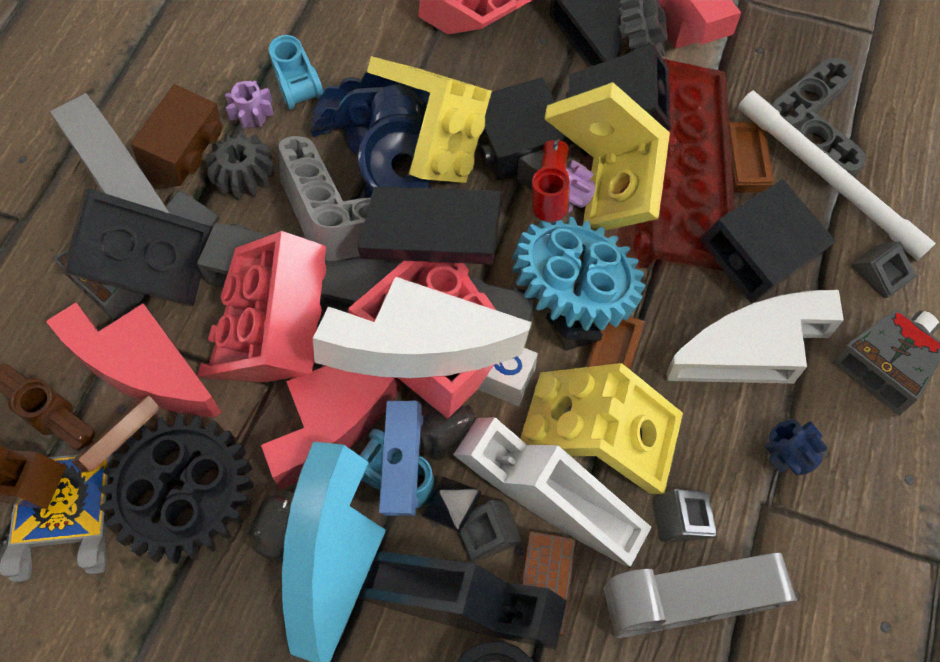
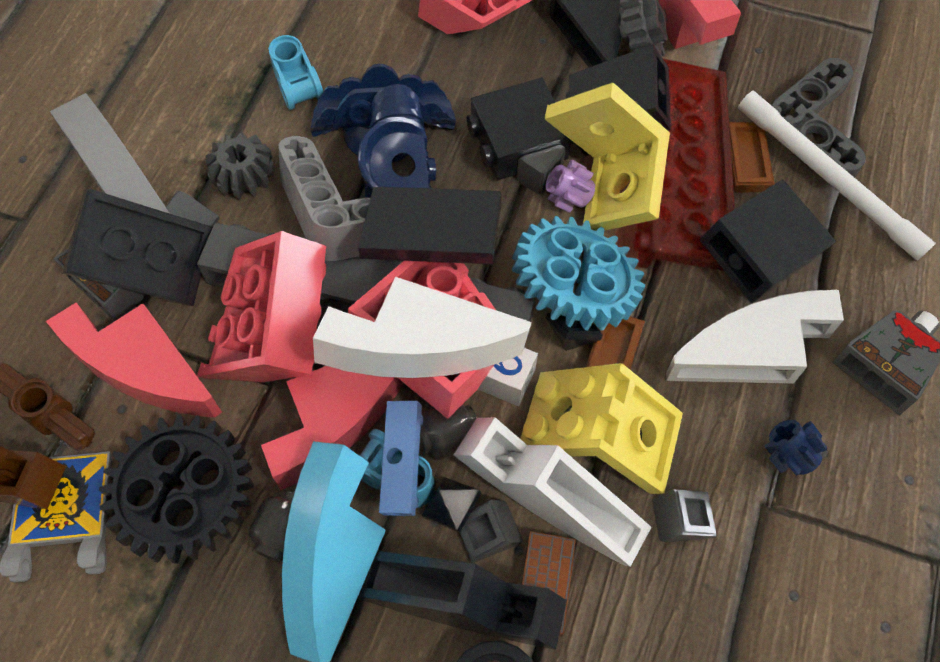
tile [71,395,159,473] -> none
reddish brown slope [130,84,222,189] -> none
lavender gear [225,81,274,129] -> none
light yellow bracket [367,56,492,183] -> none
red pin [532,140,570,222] -> none
light grey beam [603,553,797,638] -> none
dark grey slope [852,242,917,298] -> none

